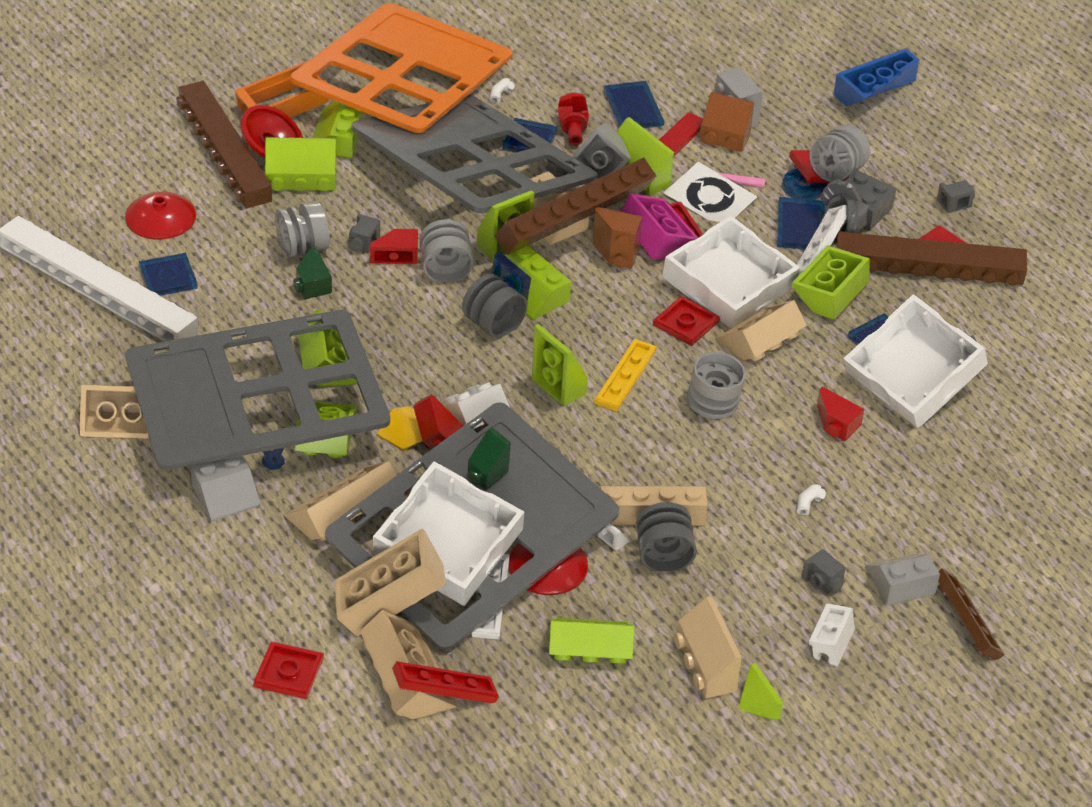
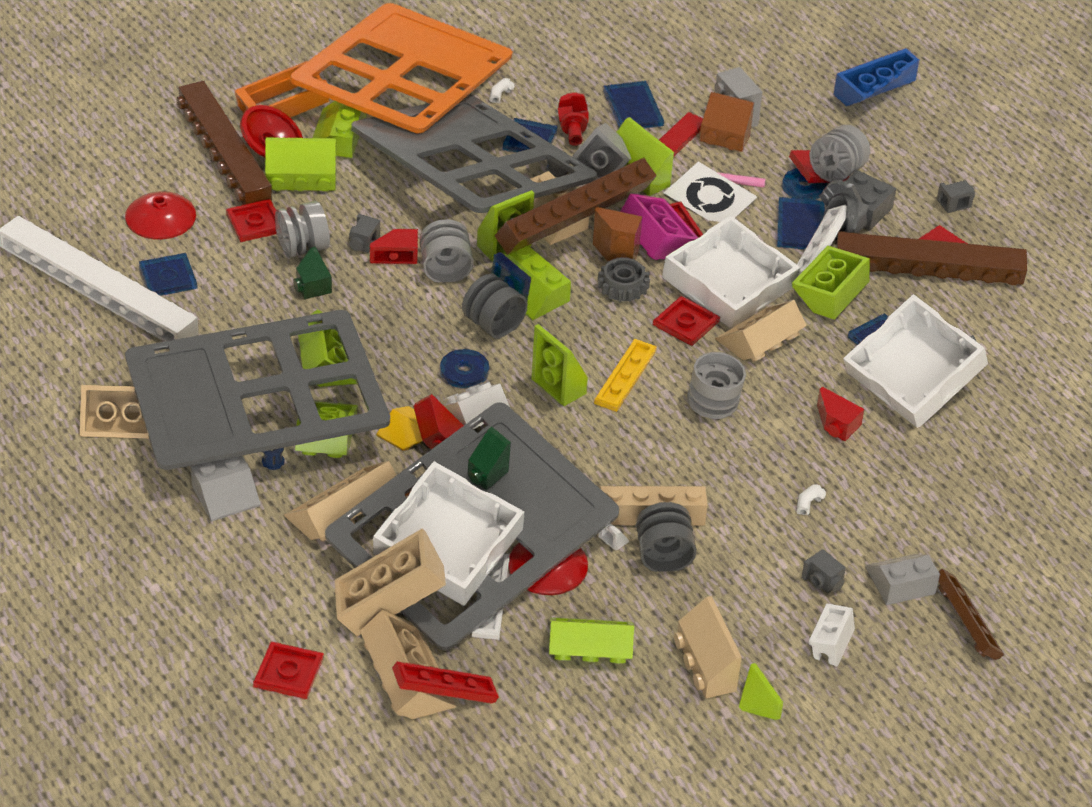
none -> red tile [226,199,277,242]
none -> clear blue tile [440,349,489,388]
none -> dark grey gear [597,258,650,302]

